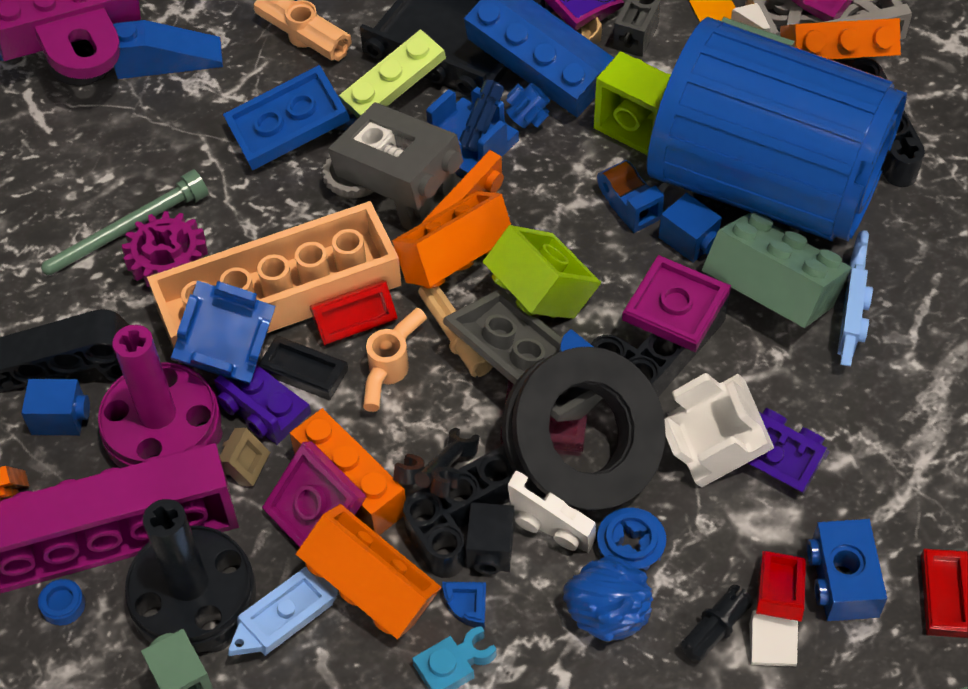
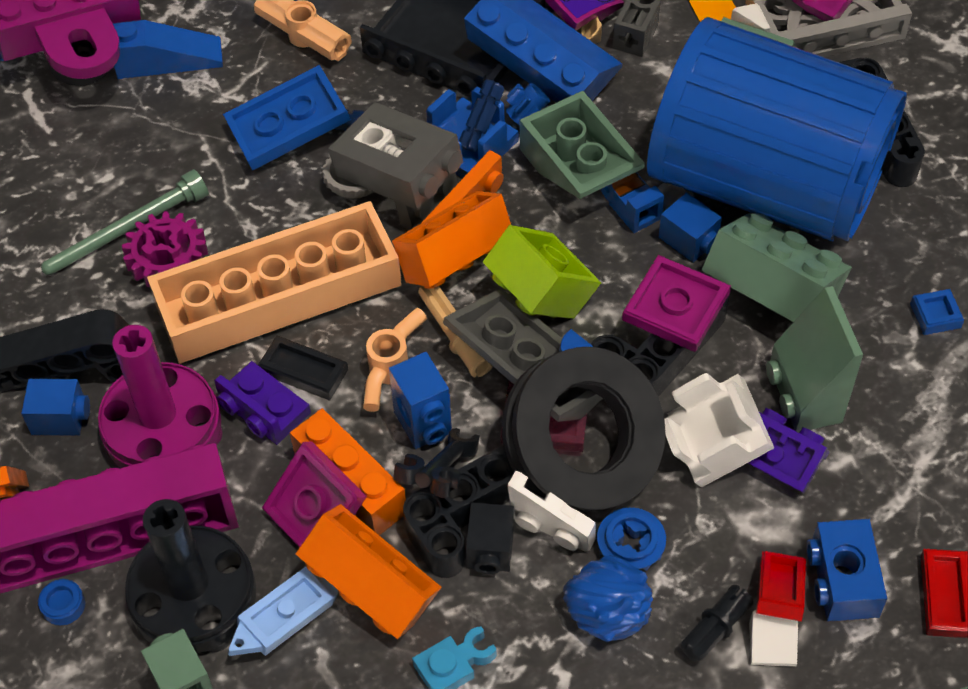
blue panel [171,280,276,385] -> none
dark tan tile [220,428,271,486] -> none
red tile [310,280,398,345] -> none
yellowish green plate [339,29,446,118] -> none
blue tile [442,582,486,629] -> none
lime brick [594,51,671,156] -> none
orange brick [780,18,901,59] -> none
light blue plate [837,230,873,367] -> none
none -> blue brick [389,351,452,449]
none -> sand green slope [520,91,645,199]
none -> sand green slope [766,286,863,432]
none -> blue tile [910,289,964,335]

